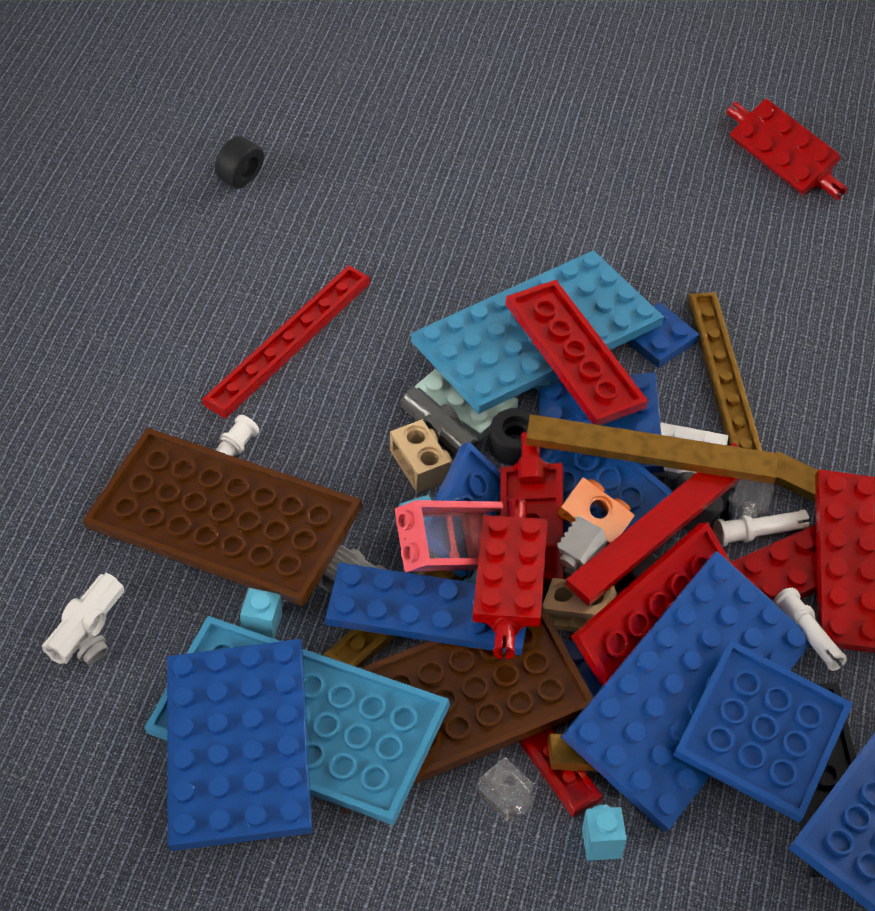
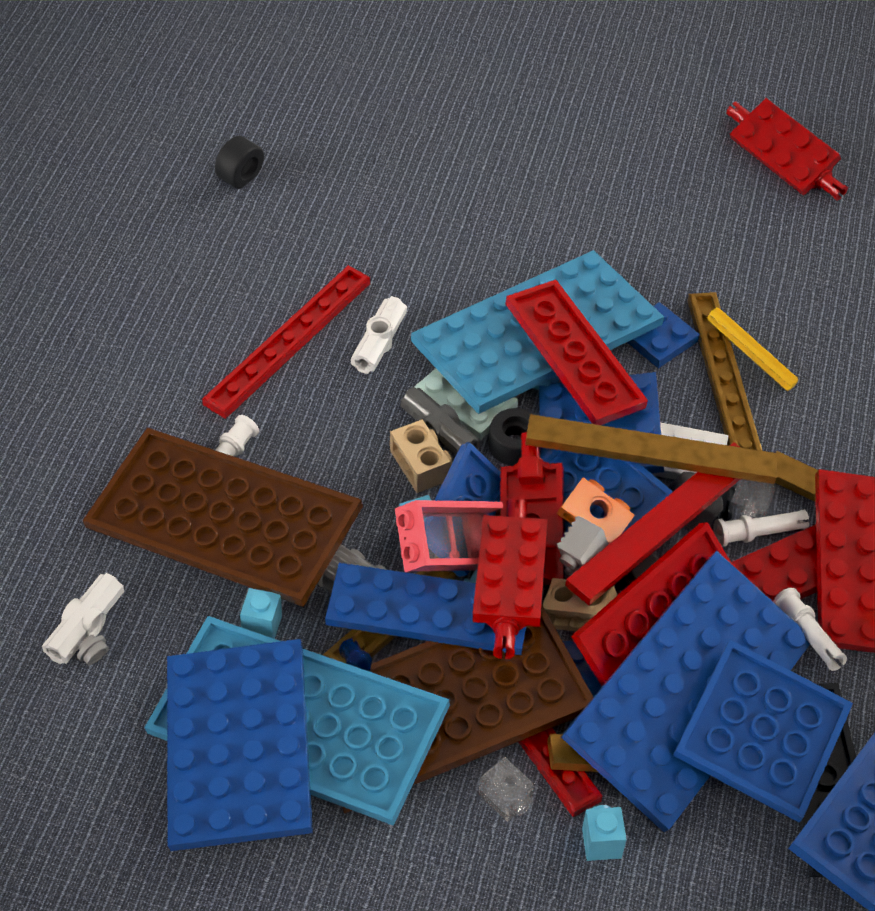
none -> clear blue pin [339,639,372,671]
none -> white piece [351,296,407,374]
none -> yellow axle [707,308,798,391]

